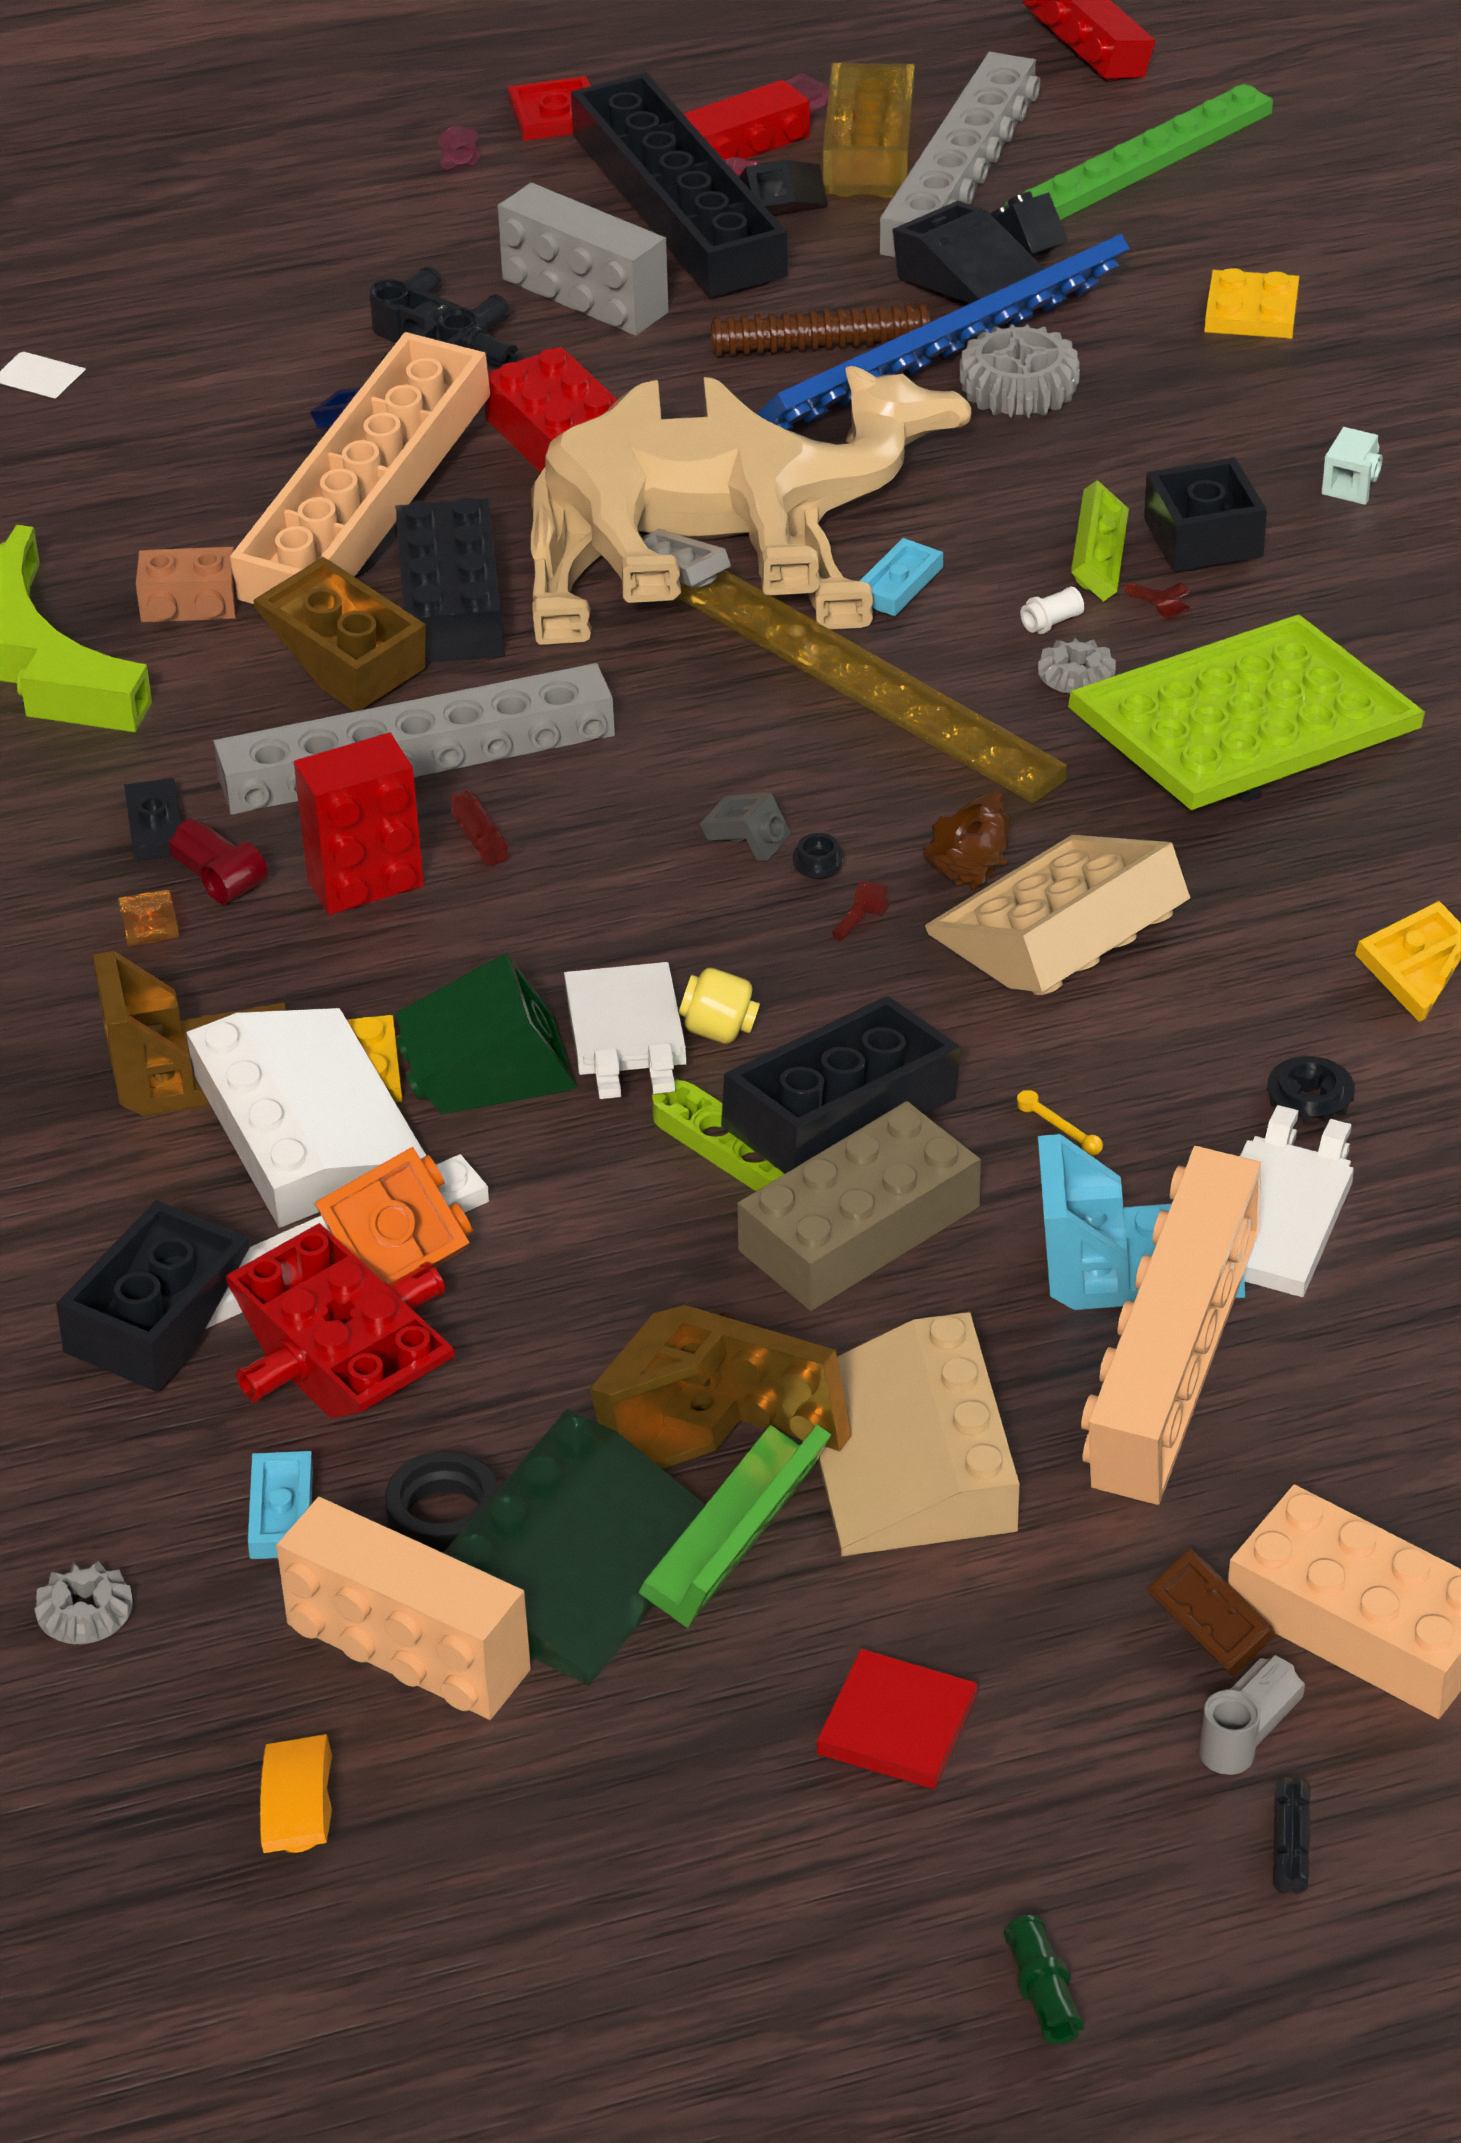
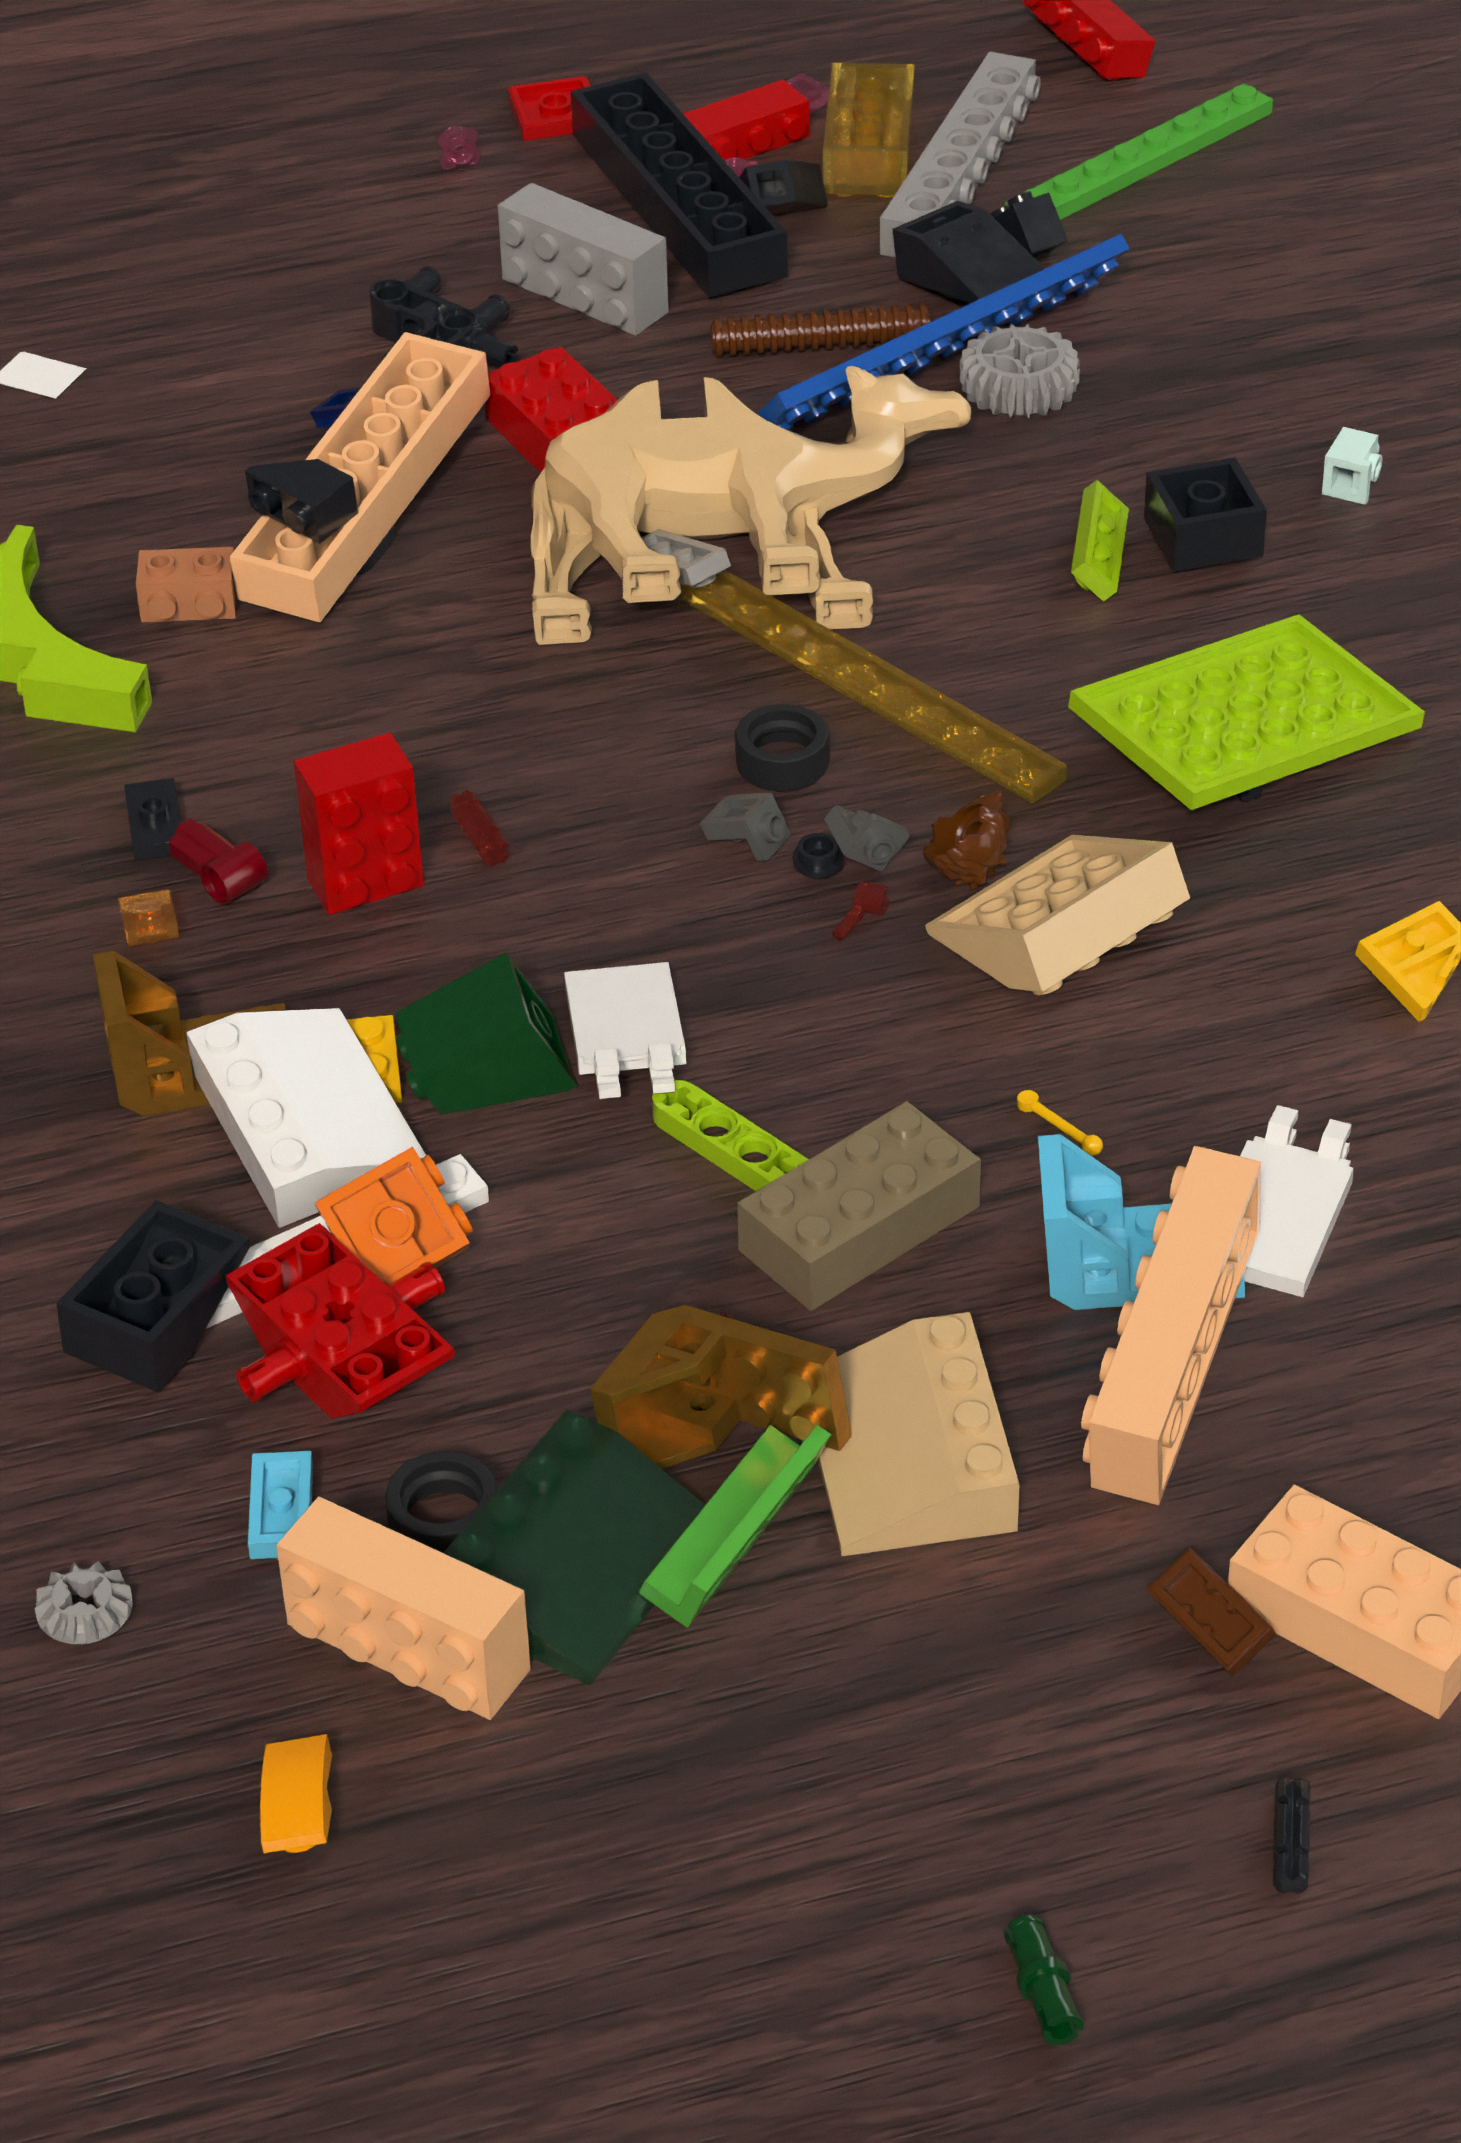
light grey brick [213,663,615,815] -> none
pearl gold slope [254,557,426,712] -> none
black brick [395,497,504,663] -> none
light yellow head [679,967,760,1045] -> none
black brick [721,996,961,1174] -> none
red tile [817,1649,977,1790] -> none
medium azure plate [860,538,943,616] -> none
white pin [1020,586,1084,634] -> none
light grey gear [1038,637,1116,694] -> none
clear red hand [1125,583,1190,619] -> none
light grey piece [1199,1655,1305,1775] -> none
yellow plate [1204,268,1299,339] -> none
black gear [1267,1056,1355,1125] -> none
none -> black slope [245,459,358,544]
none -> black tyre [735,703,829,792]
none -> dark grey bracket [824,804,910,872]

